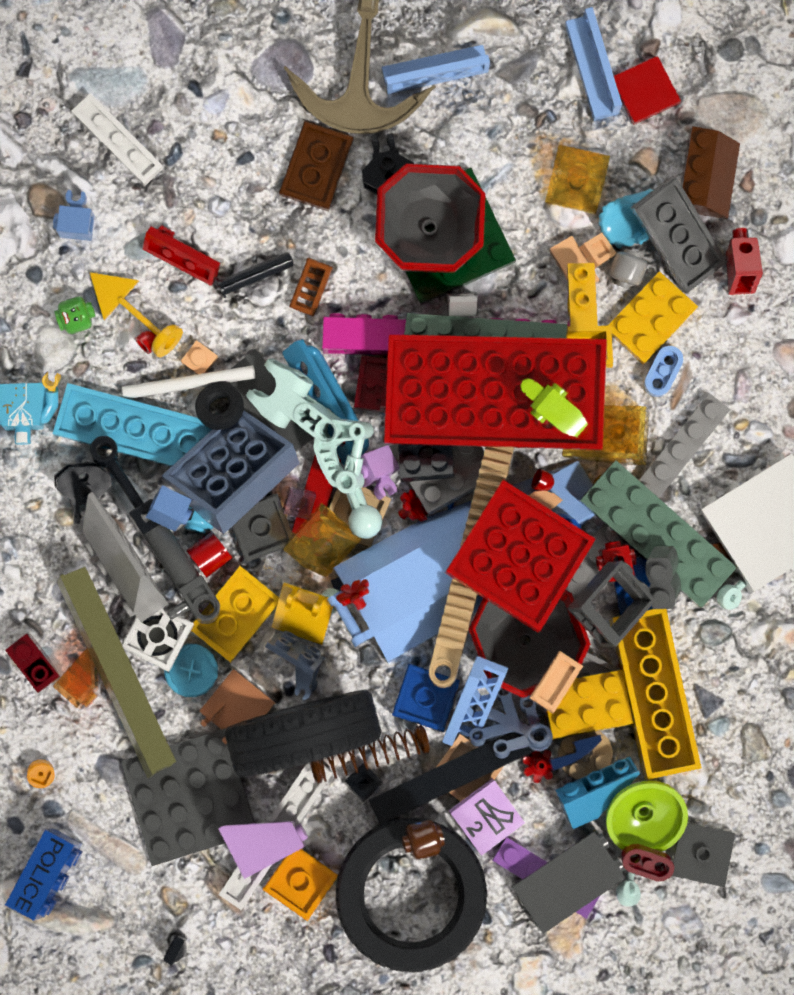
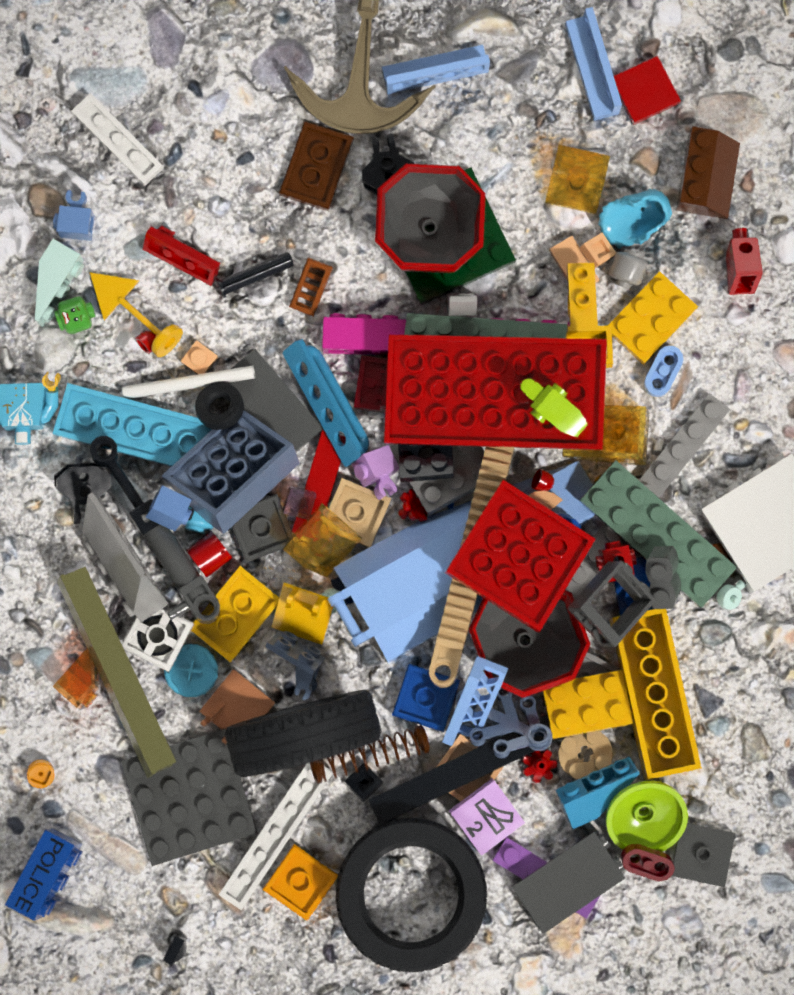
dark red slope [5,633,60,693] -> none
lavender slope [219,821,308,879] -> none
light aqua piece [246,359,382,539] -> none
red plant [336,579,369,610] -> none
reddish brown head [401,820,444,860] -> none
light nougat tile [529,651,583,713] -> none
dark blue slope [548,735,602,771] -> none
light aqua piece [616,872,641,907] -> none
dark grey tile [630,176,727,294] -> none
none -> light aqua slope [35,239,84,327]

